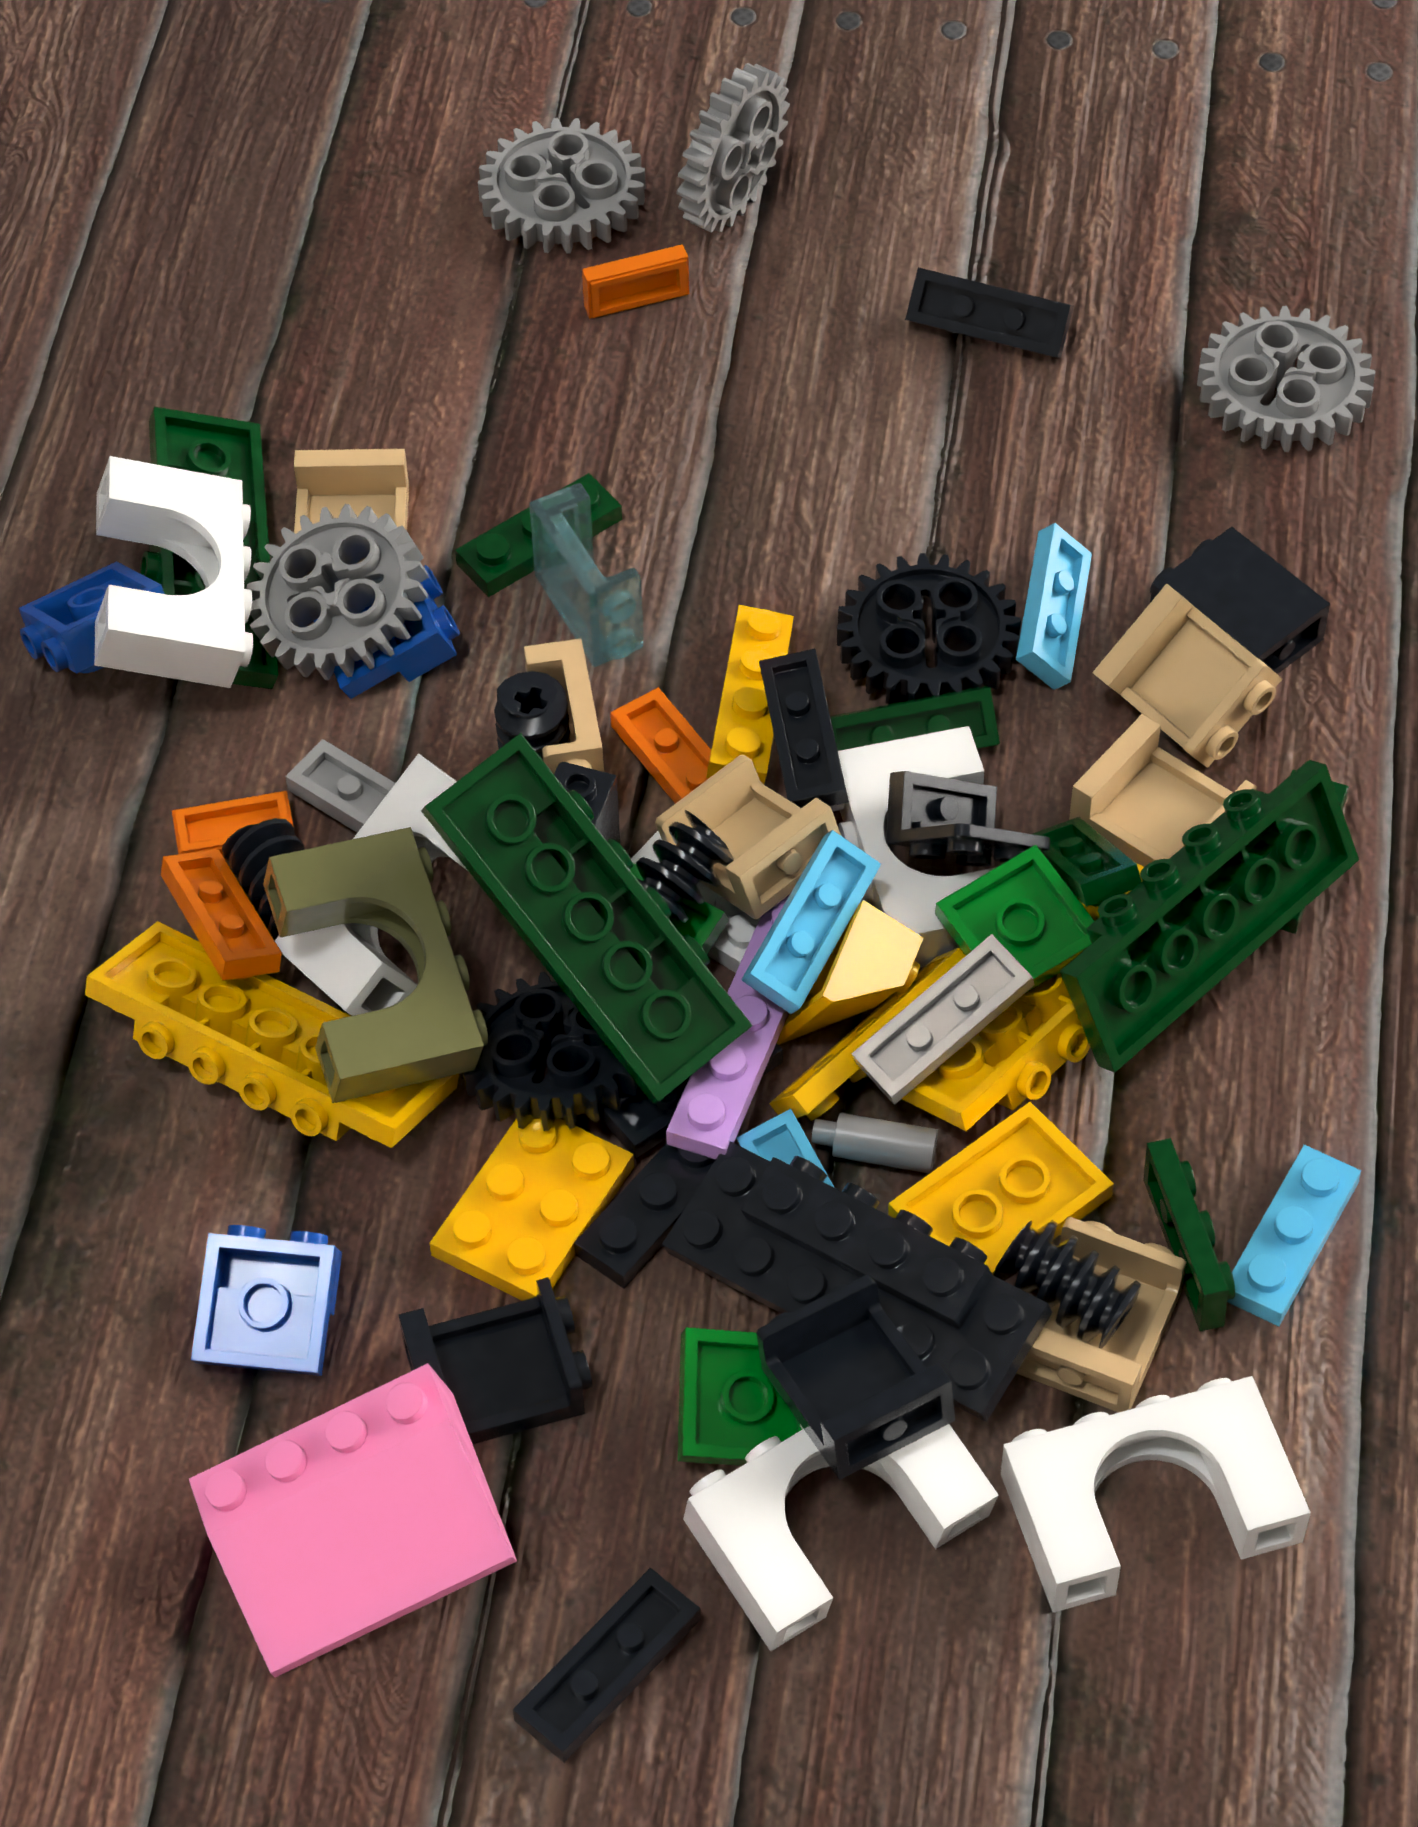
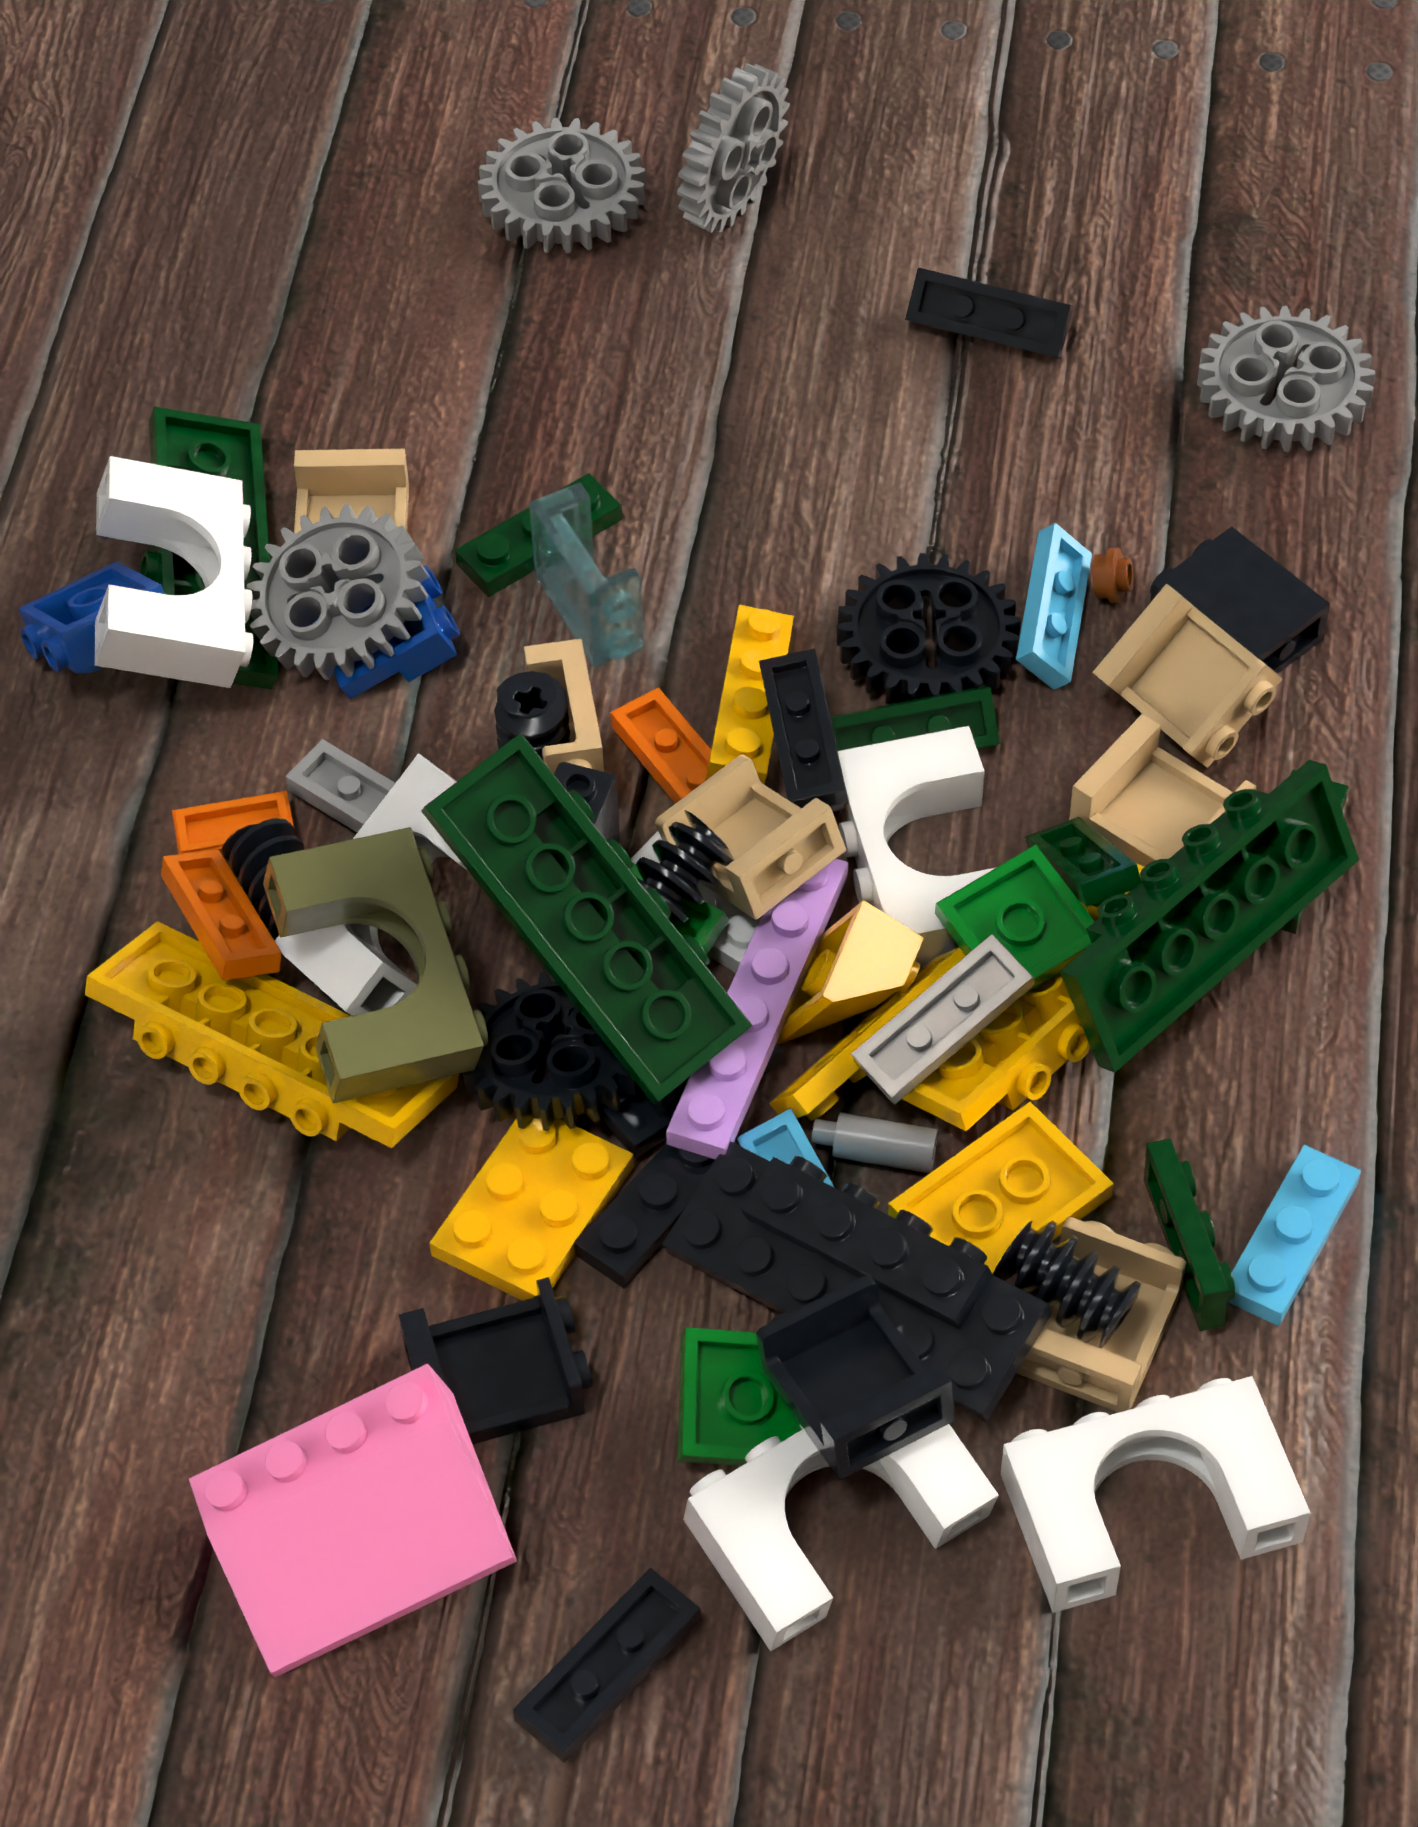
plate [191,1225,342,1376] -> none
orange tile [582,244,689,319] -> none
medium azure plate [741,830,881,1014] -> none
black bracket [886,771,1050,867] -> none
none -> dark orange plate [1092,547,1134,604]

